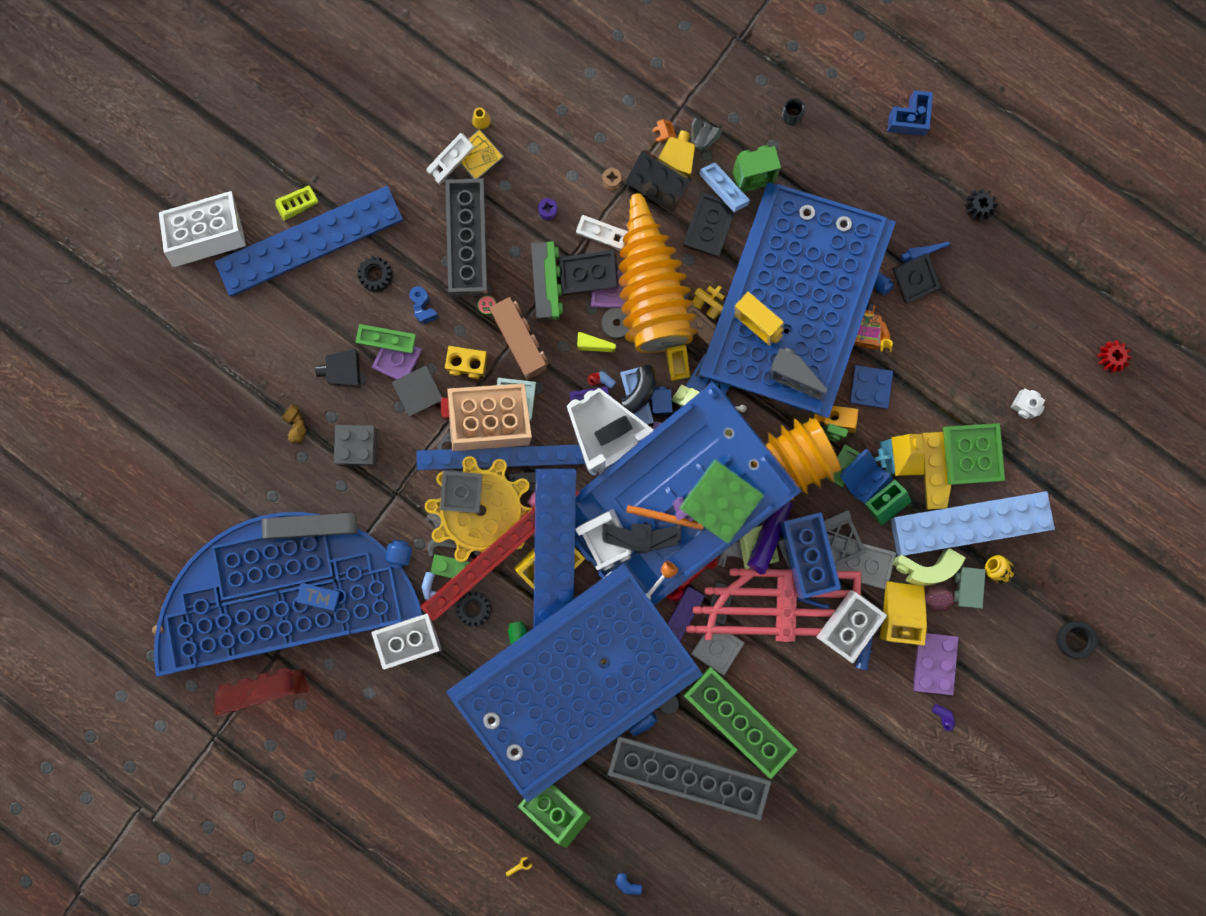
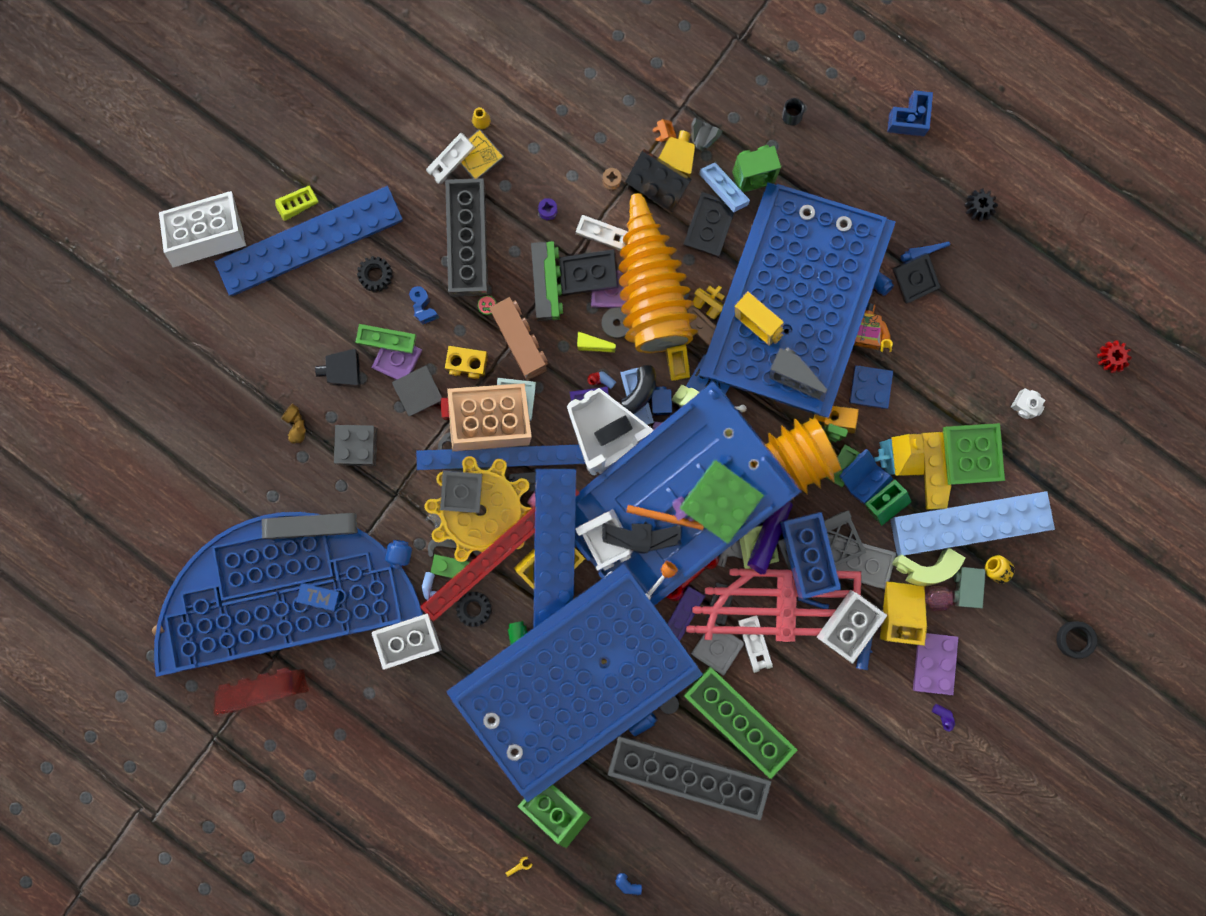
none -> white plate [738,615,773,673]

